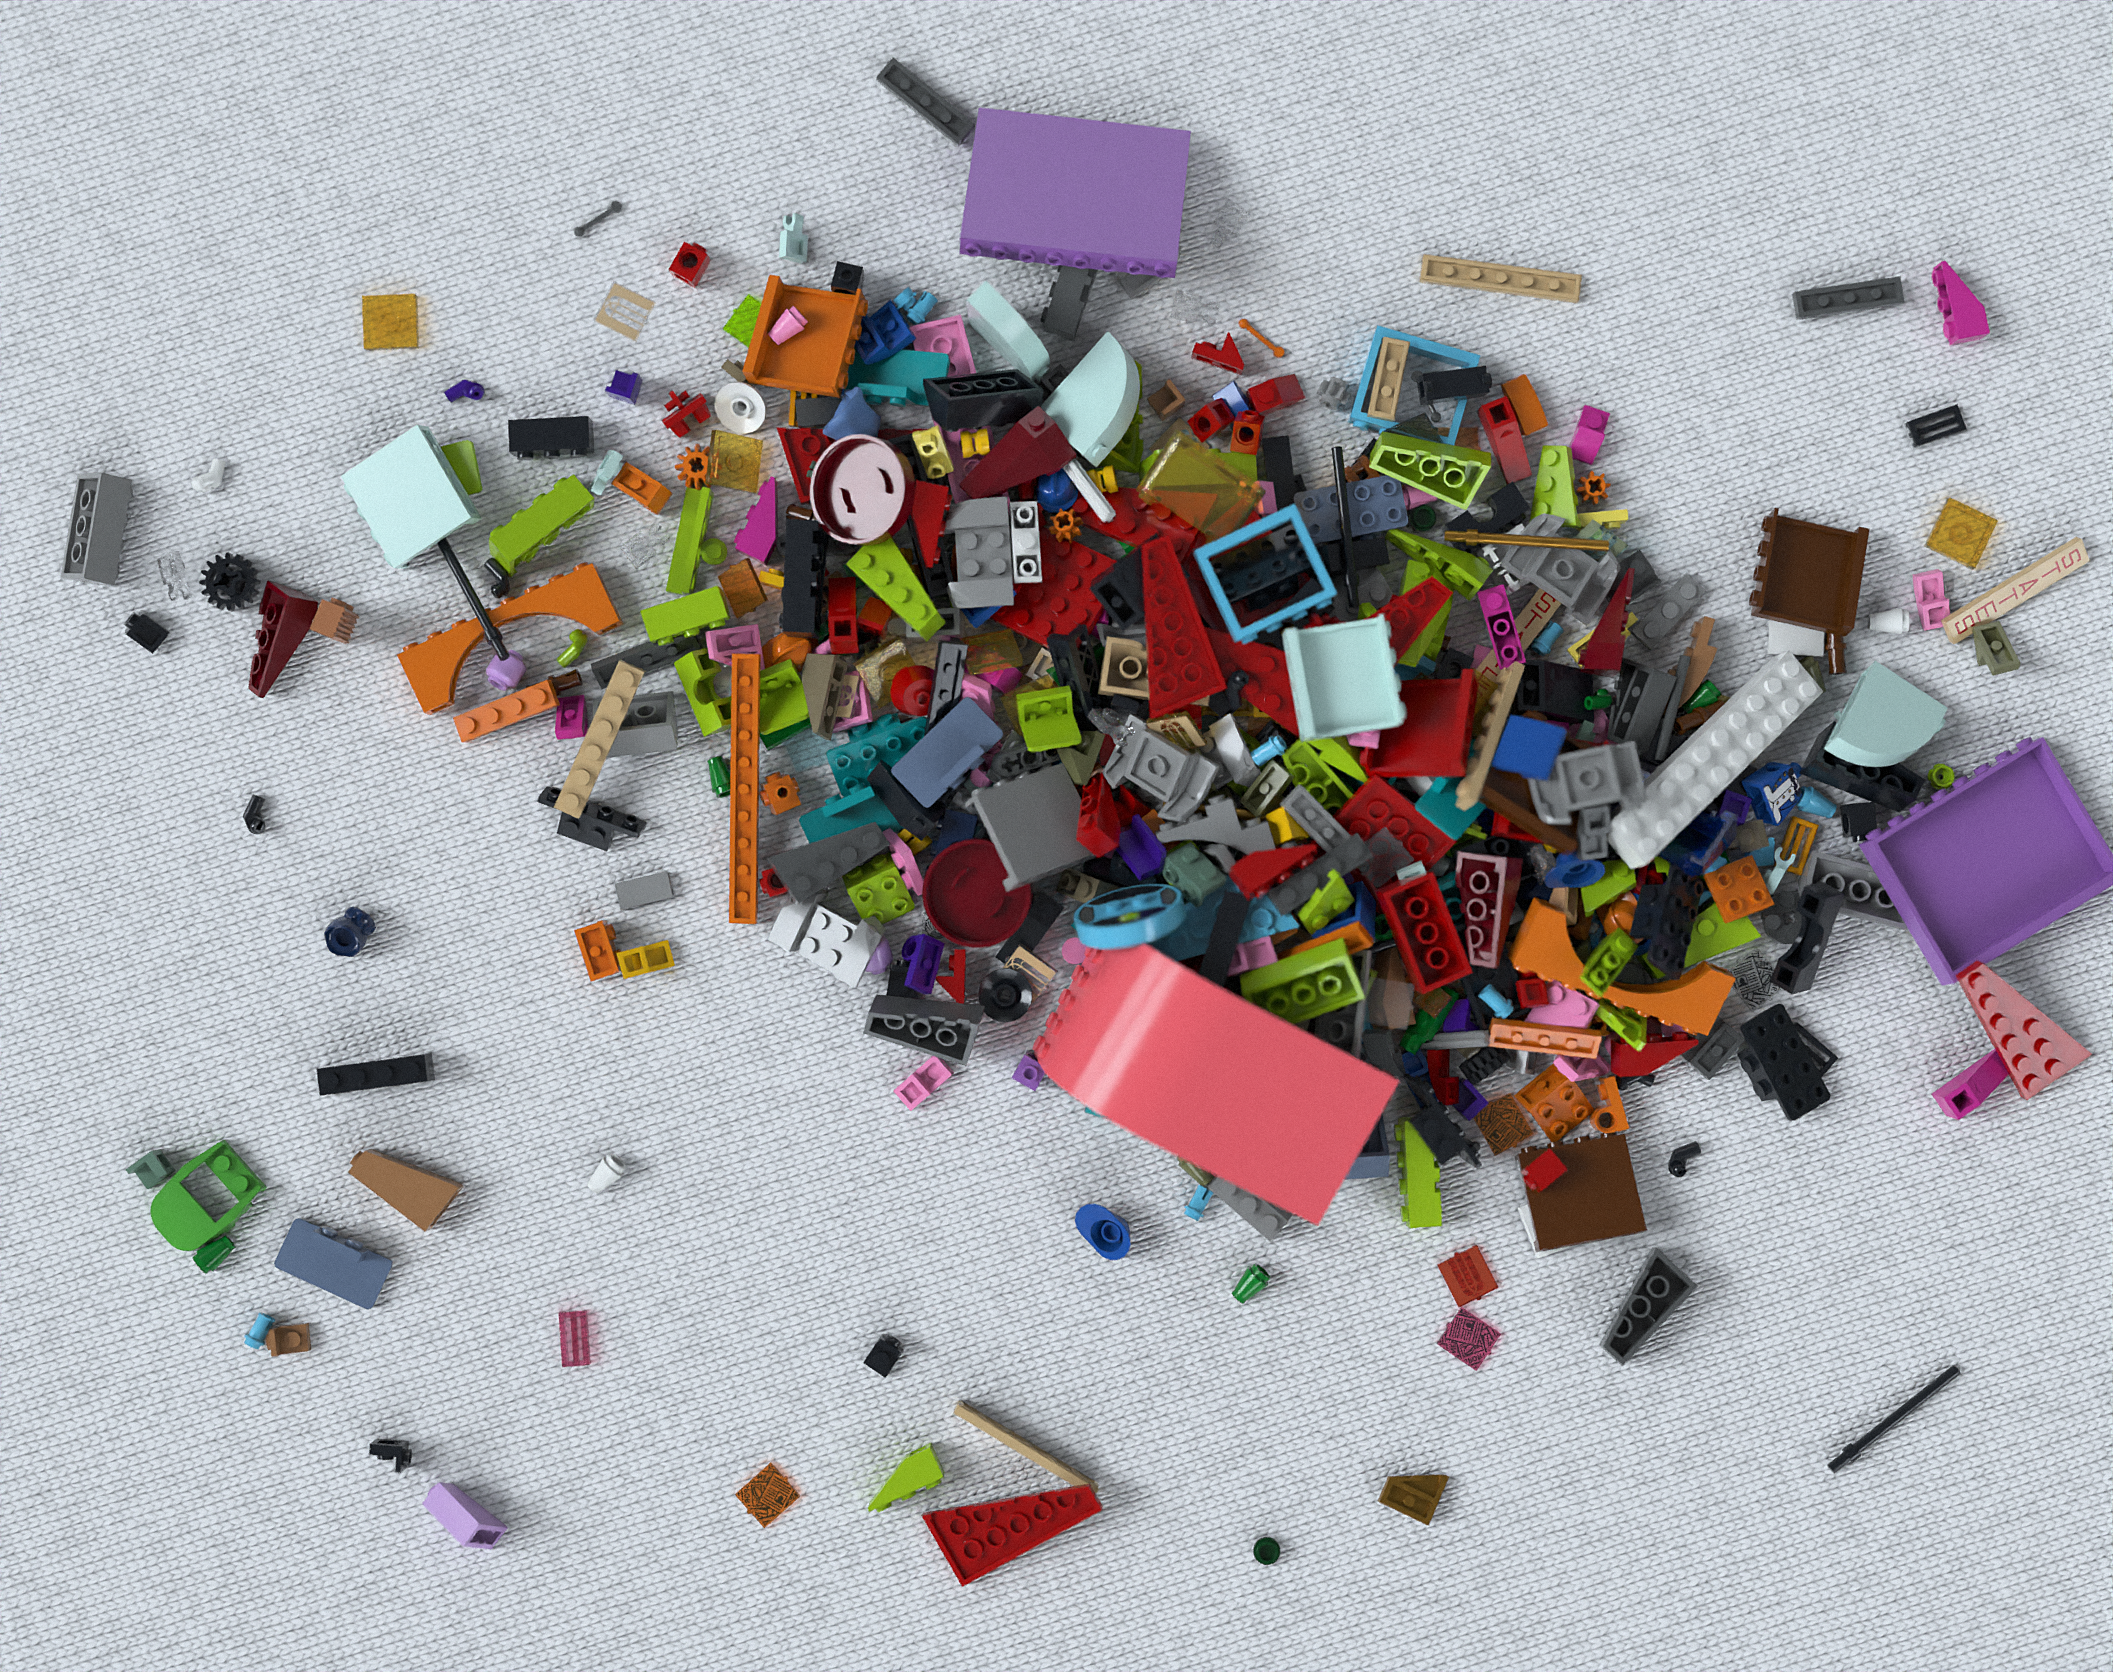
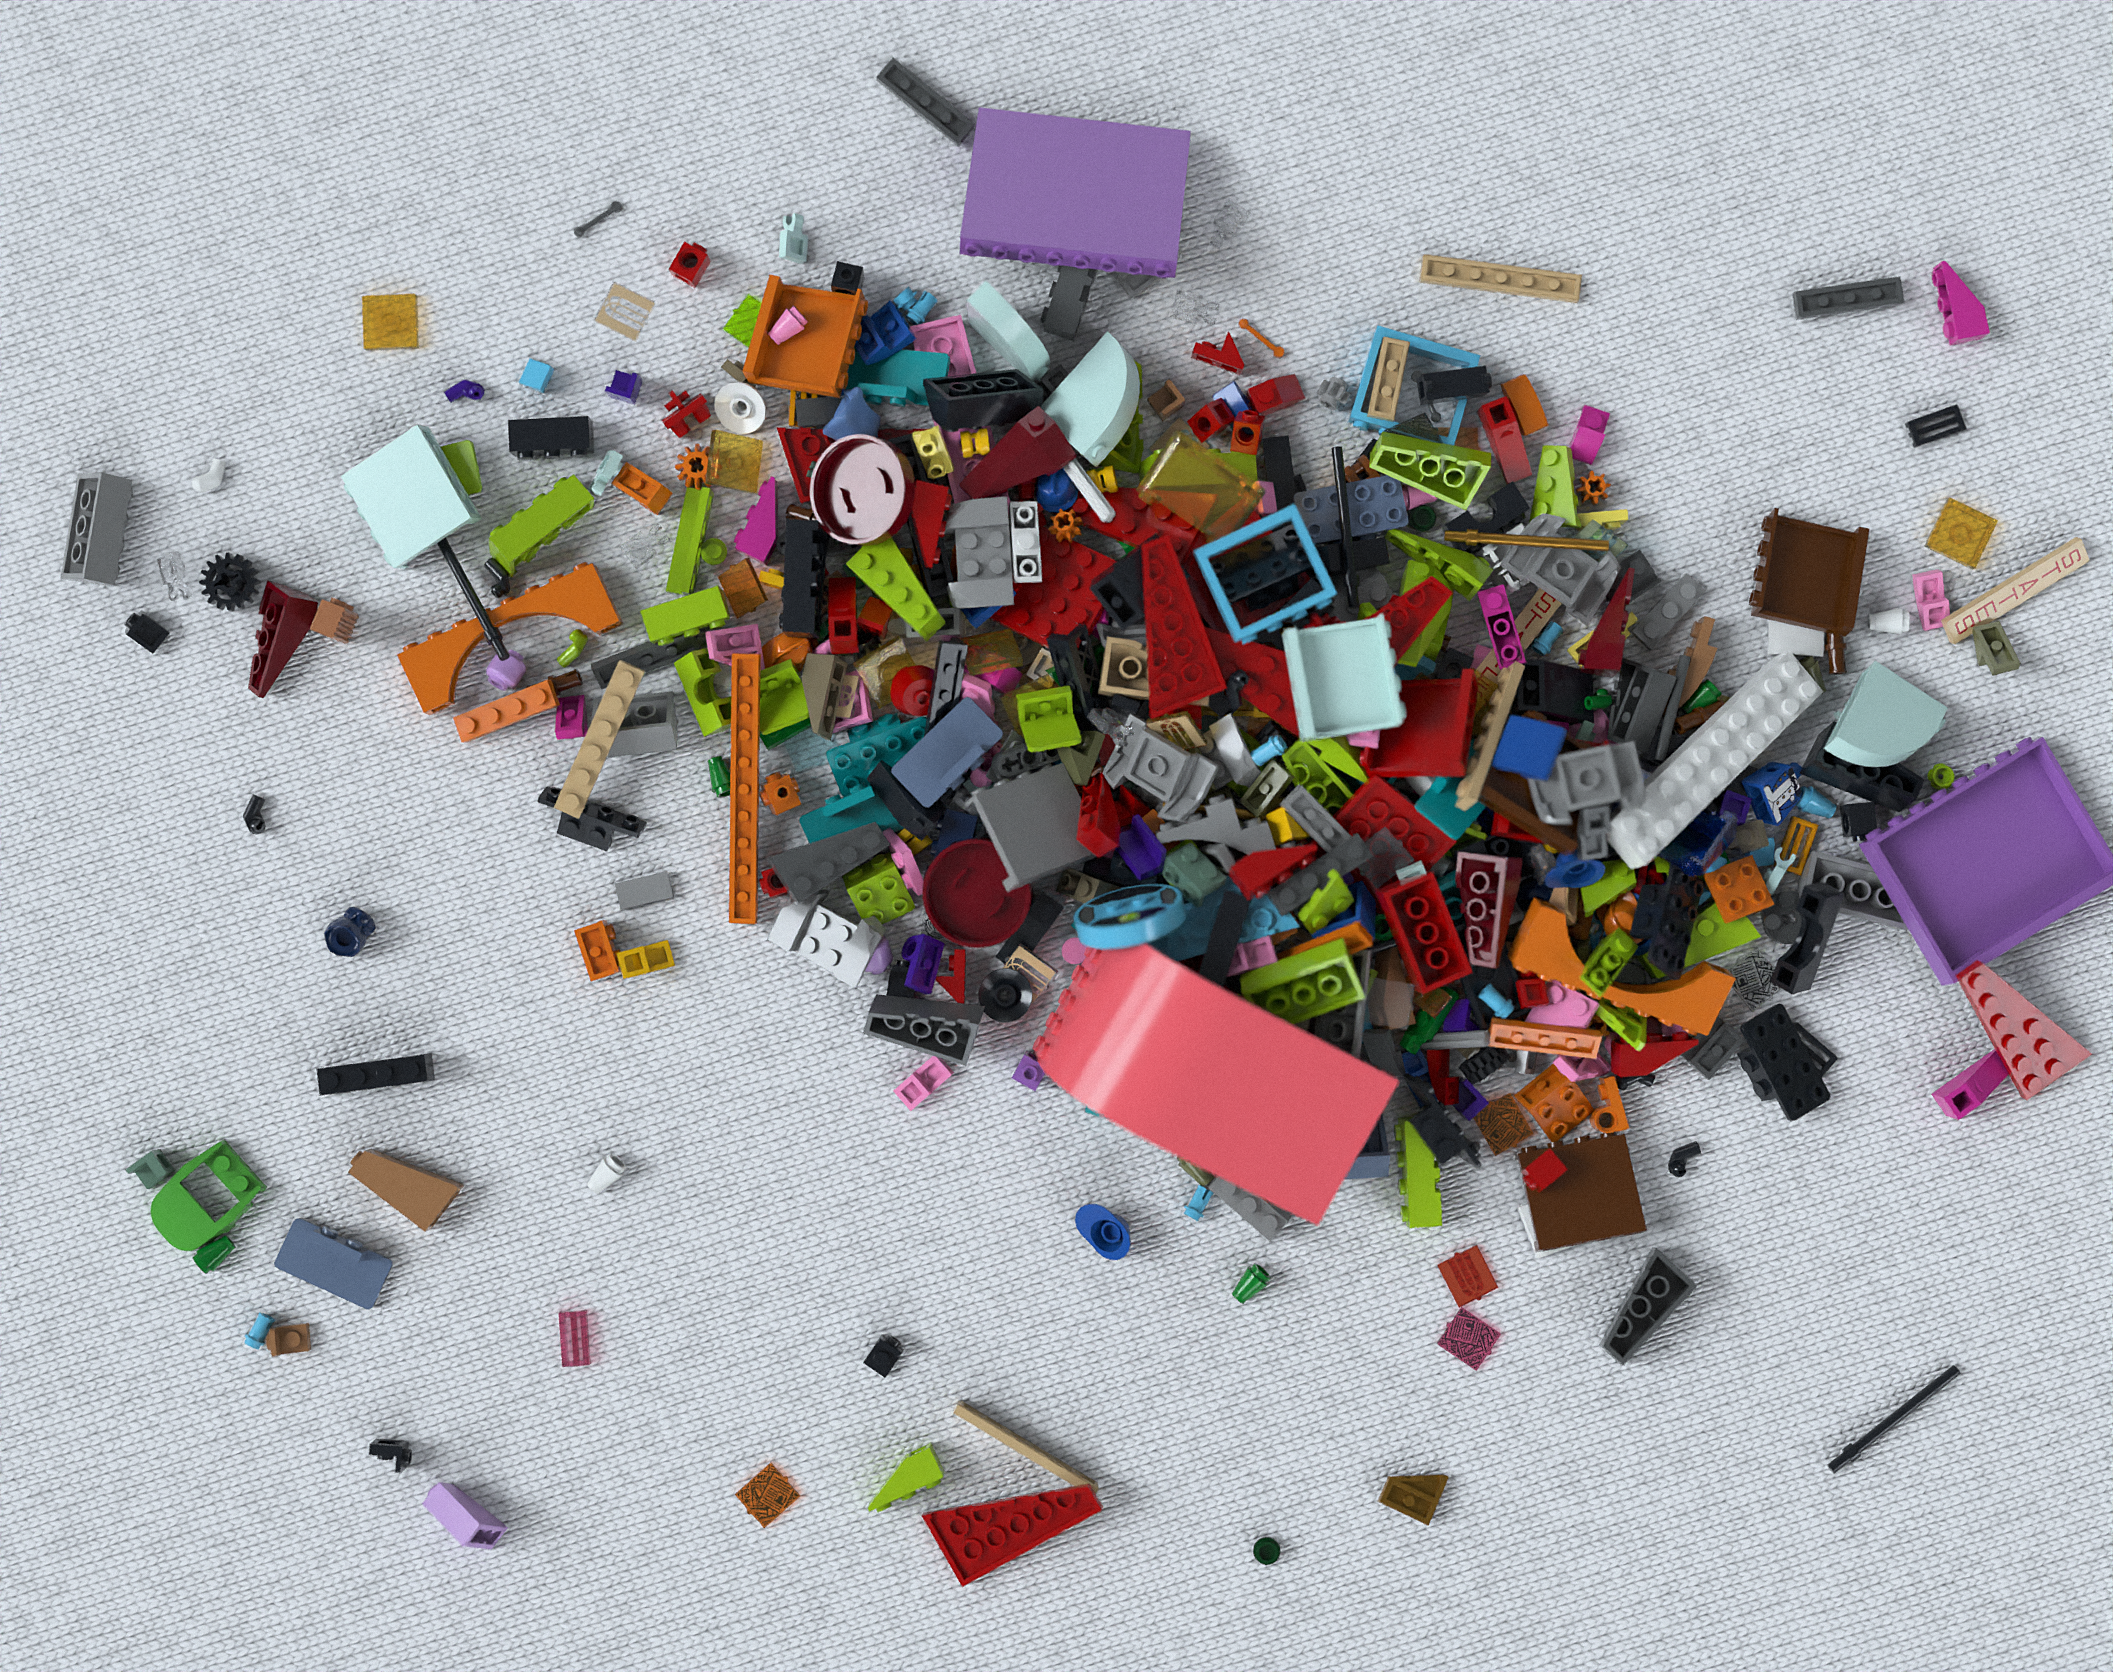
none -> medium azure slope [519,359,554,394]

